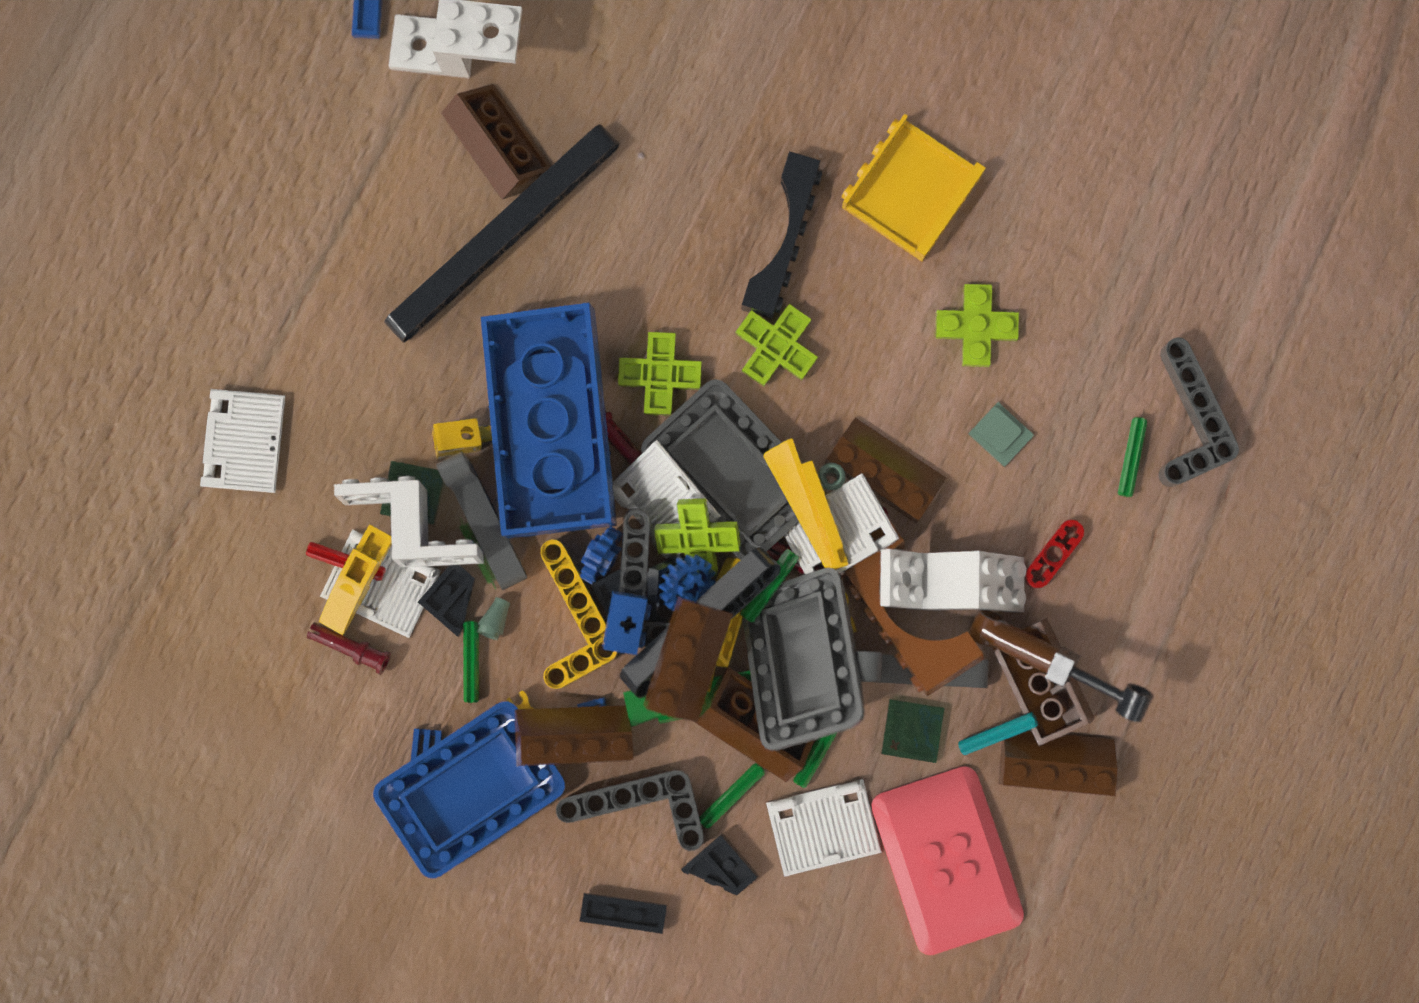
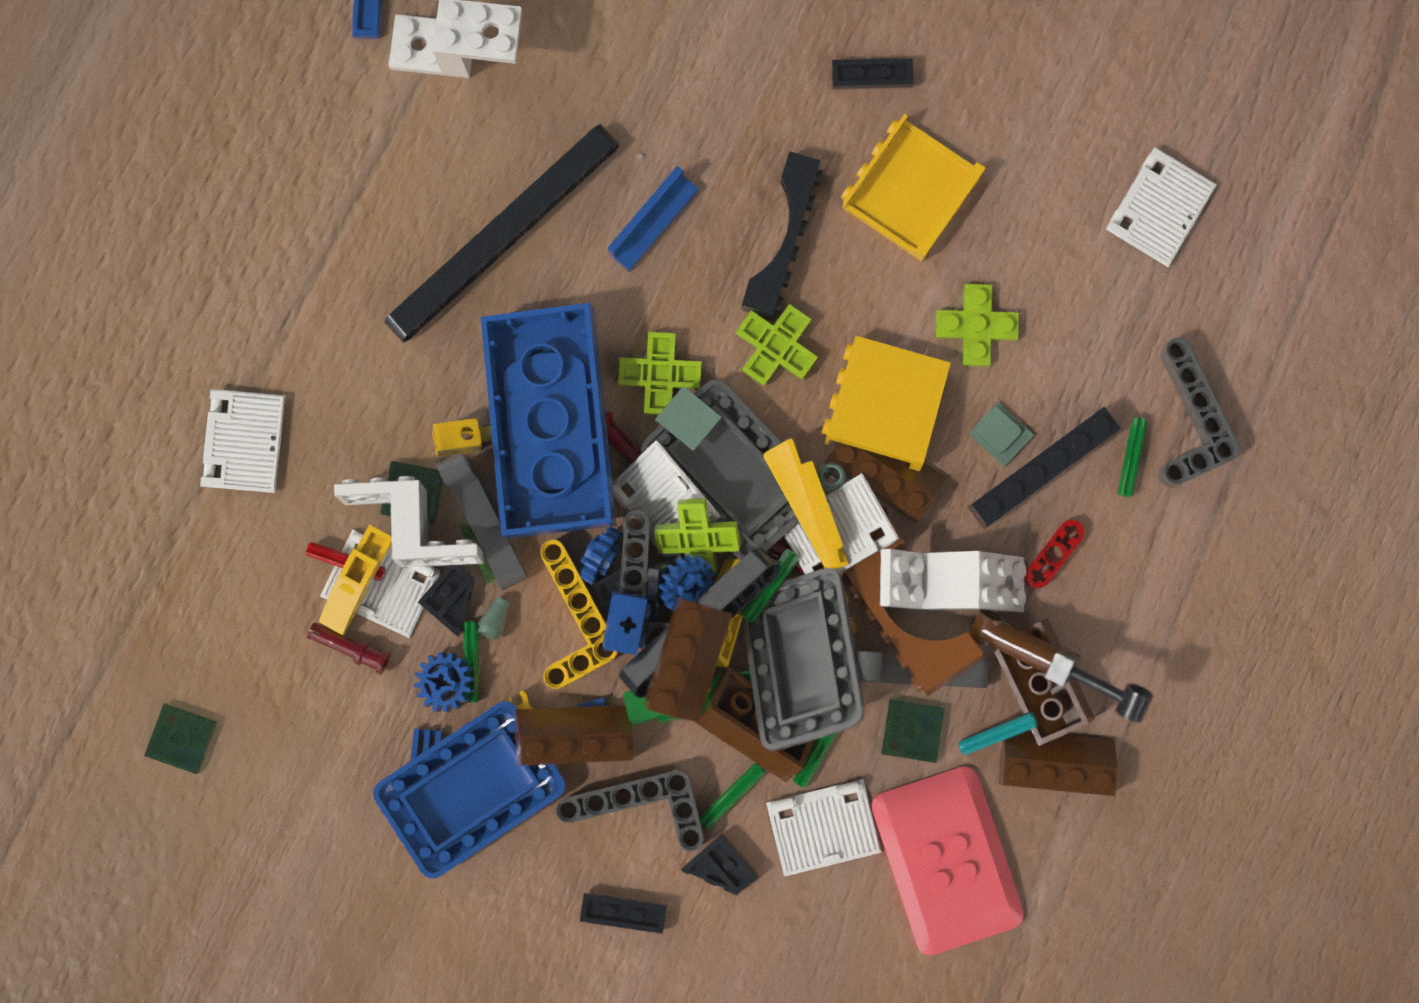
reddish brown slope [441,84,551,200] -> none
none -> clear green tile [144,703,217,774]
none -> blue gear [414,652,475,712]
none -> blue fence [607,166,699,272]
none -> sand green piece [655,386,722,451]
none -> yellow panel [822,335,951,471]
none -> black plate [831,58,914,89]
none -> black arch [967,407,1121,529]
none -> white window [1106,147,1217,267]

